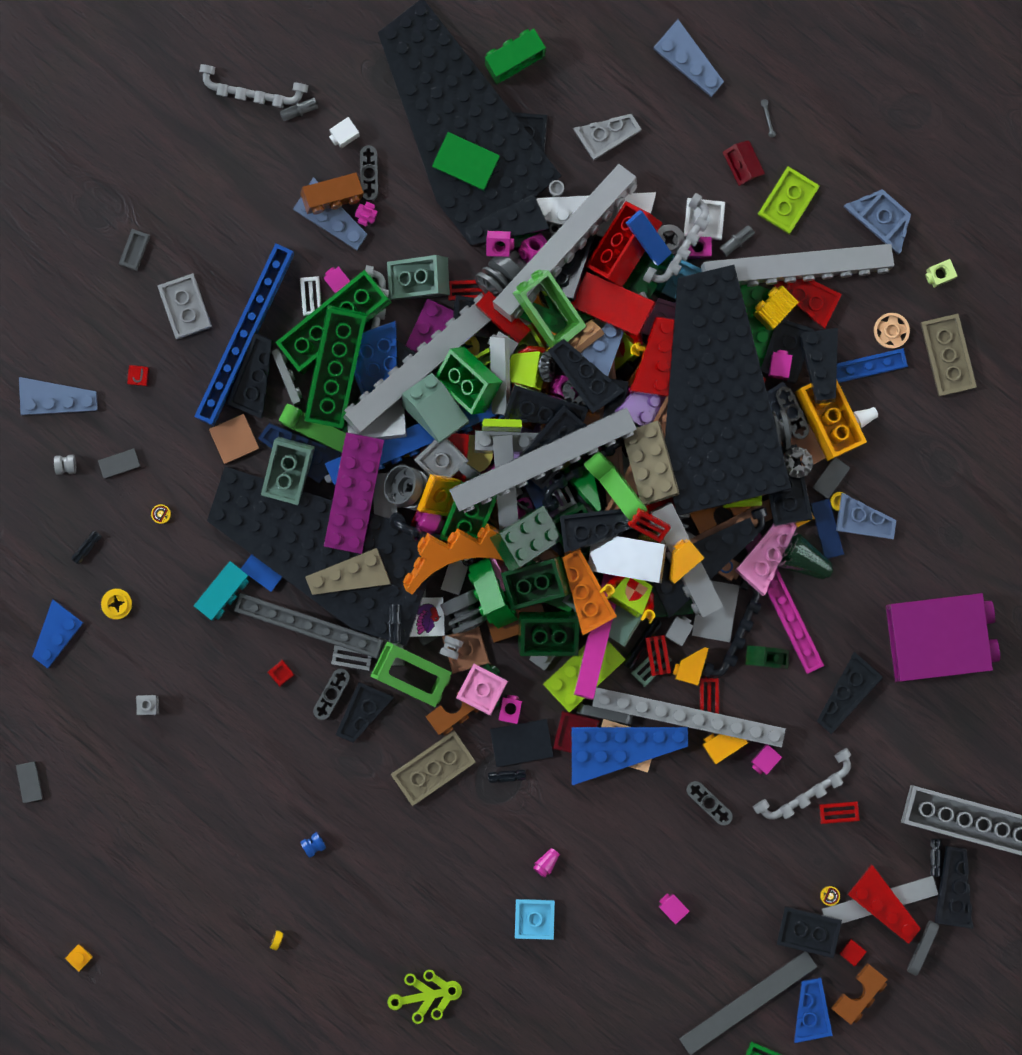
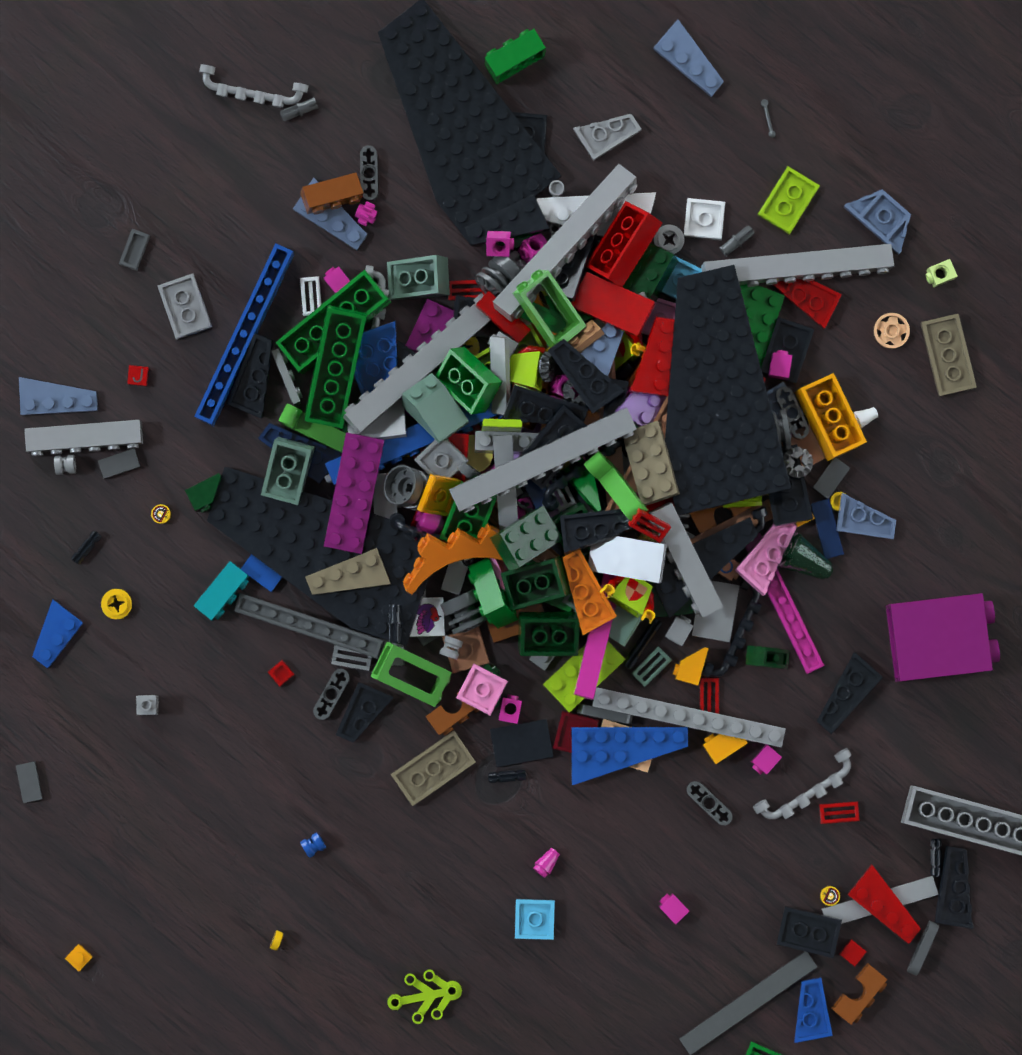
nougat tile [209,414,259,464] -> none
white brick [329,117,360,149] -> none
green tile [432,132,500,191] -> none
blue tile [626,210,672,266] -> none
light grey bar [643,193,709,284] -> none
red tile [645,635,671,676] -> none
light orange slope [669,539,704,583] -> none
dark pink brick [688,237,712,259] -> none
dark red panel [723,140,765,186] -> none
yellow brick [753,286,799,330] -> none
black wing [800,328,838,404] -> none
blue tile [836,348,908,383] -> none
none -> light grey brick [25,420,143,456]
none -> dark green slope [185,473,222,513]

